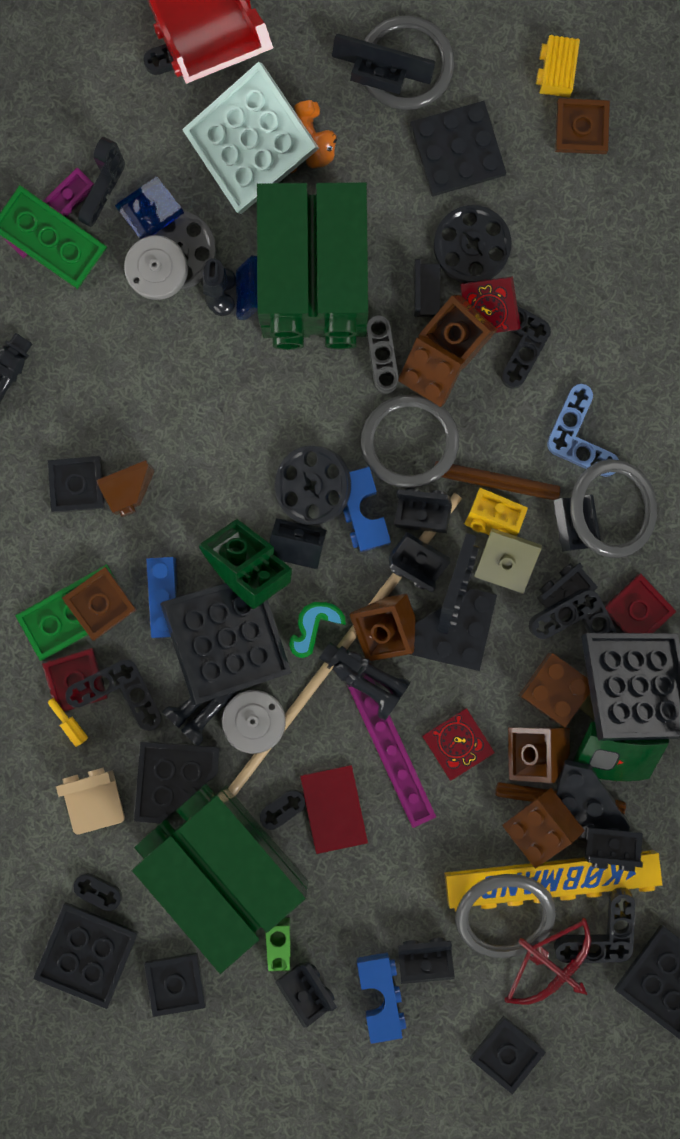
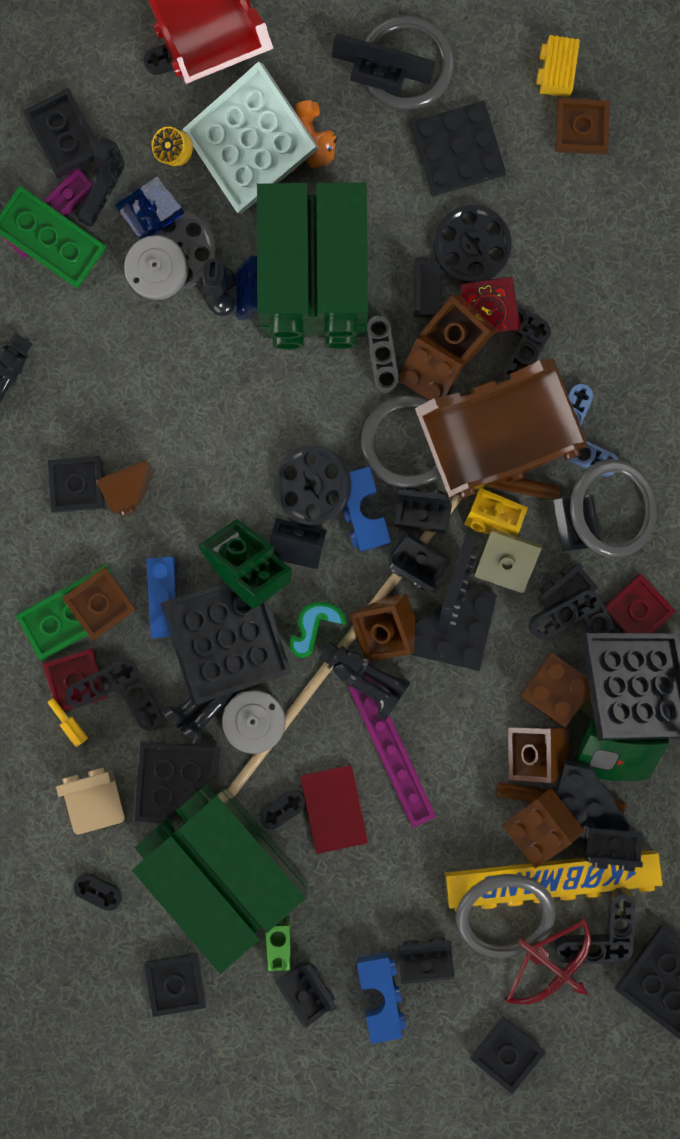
black plate [33,902,139,1009] -> none
dark red tile [422,708,495,781] -> none
none -> black plate [23,88,97,179]
none -> yellow wheel [152,127,193,167]
none -> reddish brown panel [415,358,588,499]

